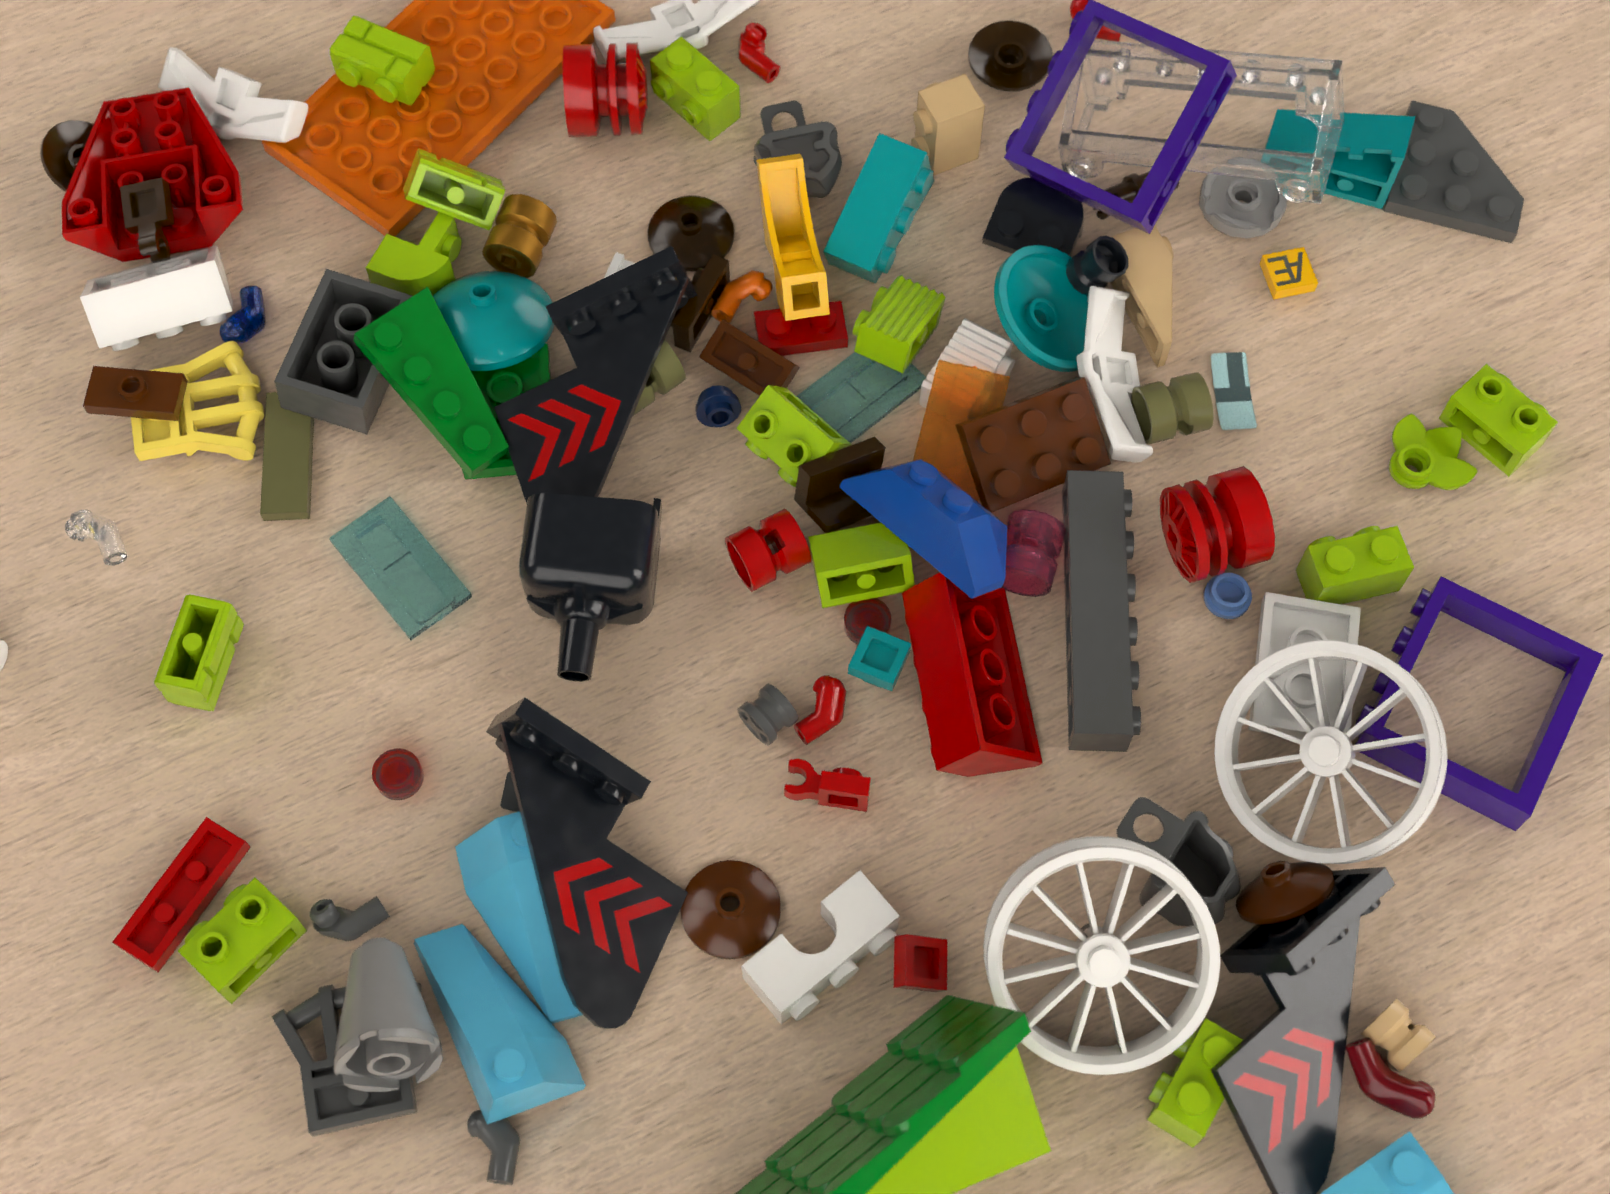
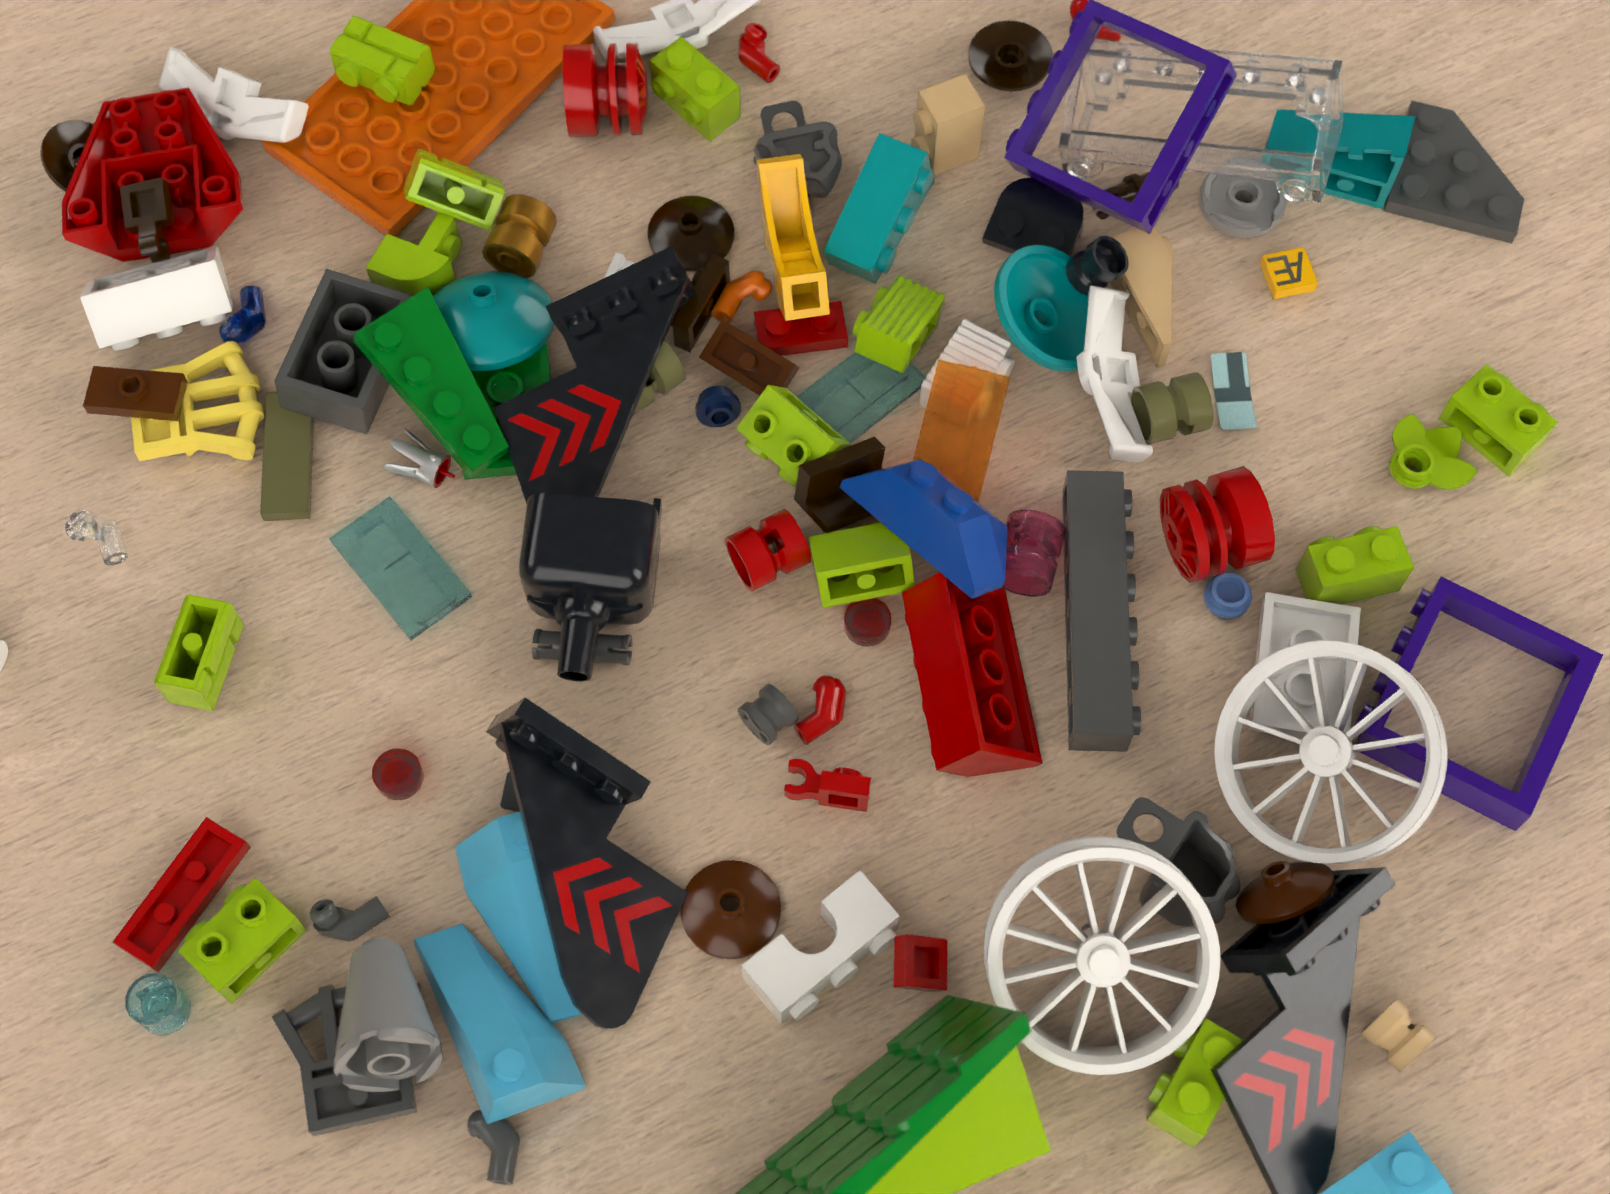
teal tile [848,626,912,691] -> none
reddish brown plate [956,377,1111,513] -> none
dark red arm [1345,1038,1435,1119] -> none
none -> clear light blue wheel [125,973,191,1036]
none -> flat silver piece [382,428,456,488]
none -> dark grey pin [532,629,633,666]

